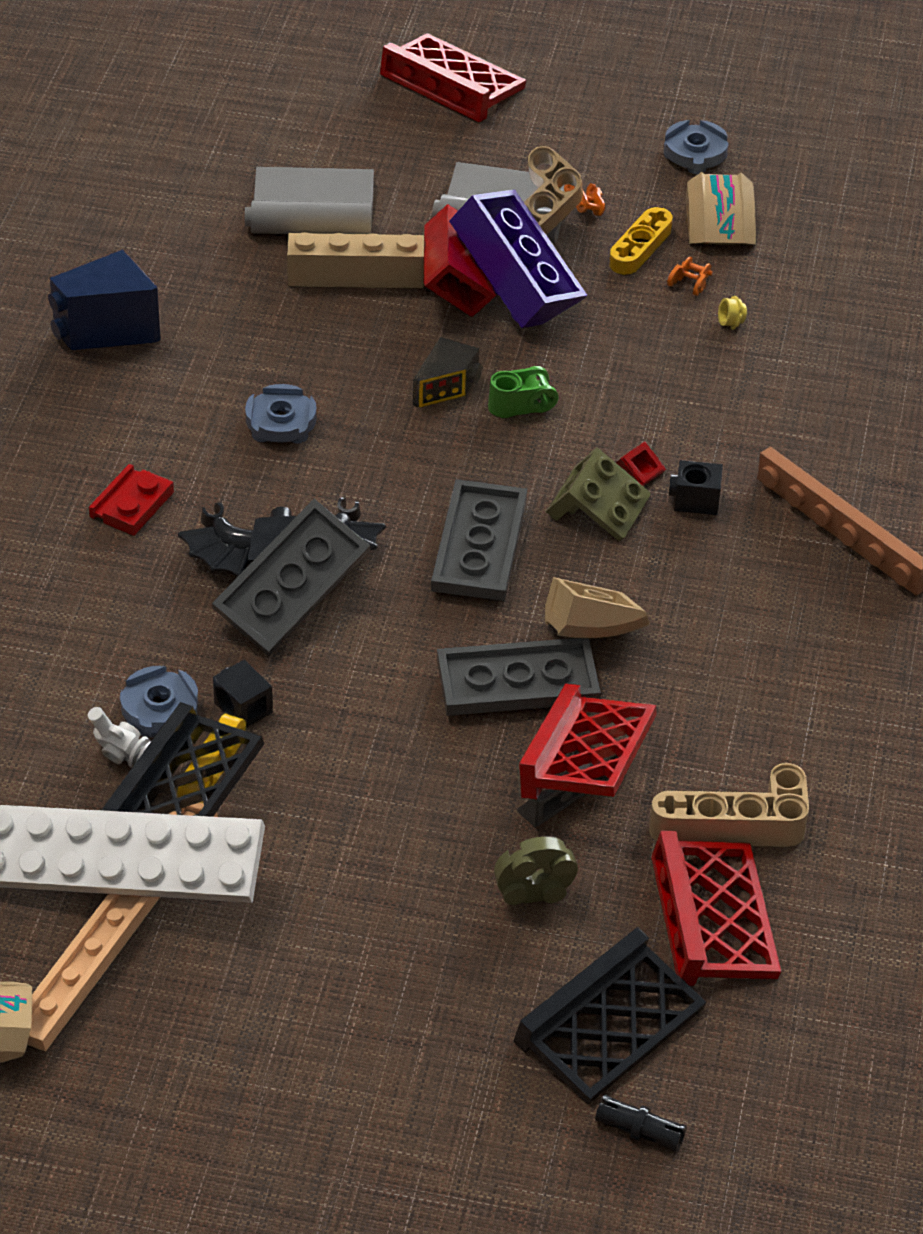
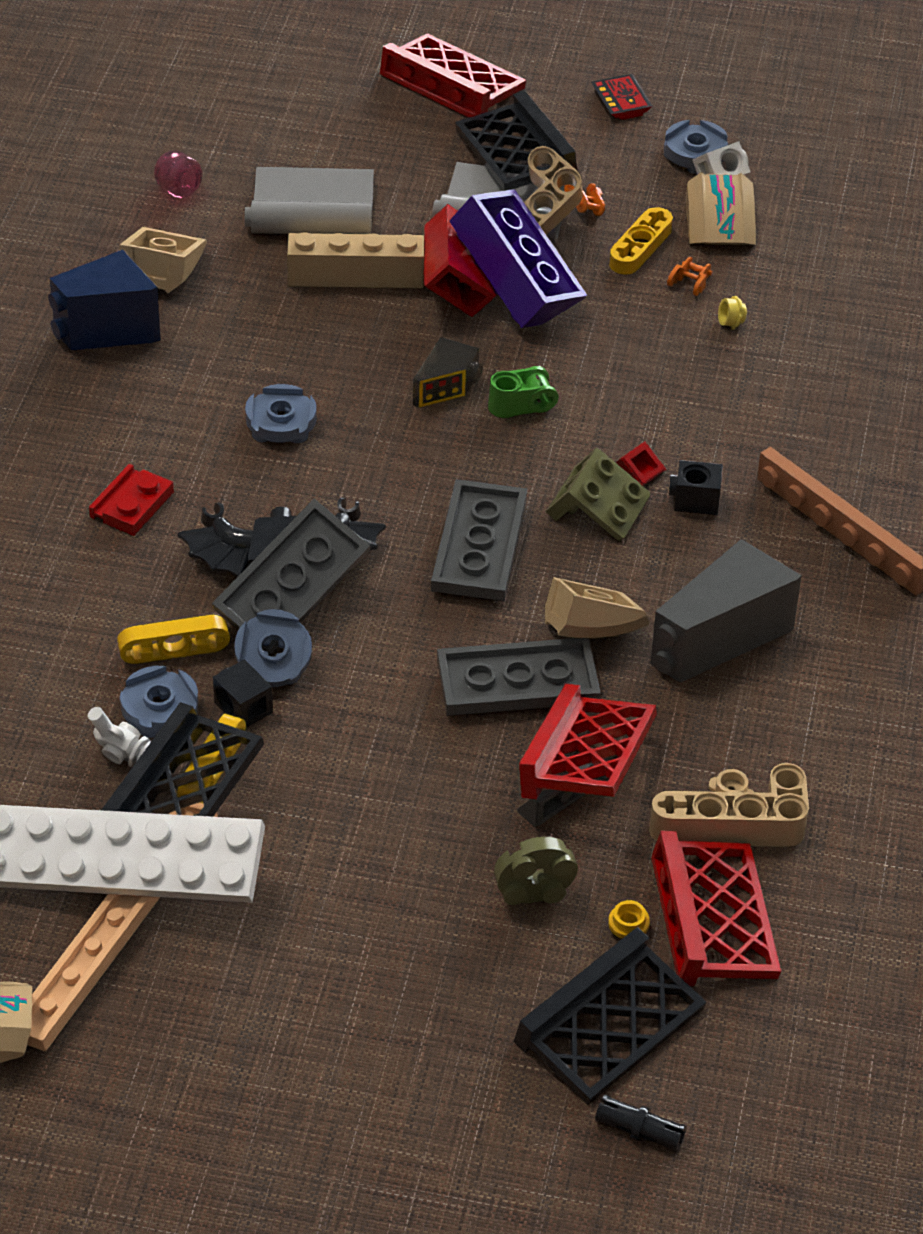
none -> yellow beam [117,615,230,664]
none -> tan slope [119,227,207,293]
none -> clear pink head [154,150,203,198]
none -> sand blue plate [235,609,312,687]
none -> black fence [455,90,577,191]
none -> piece [591,74,652,120]
none -> yellow plate [608,900,650,939]
none -> dark grey slope [650,539,802,683]
none -> white brick [692,141,750,175]
none -> tan plate [708,769,754,792]

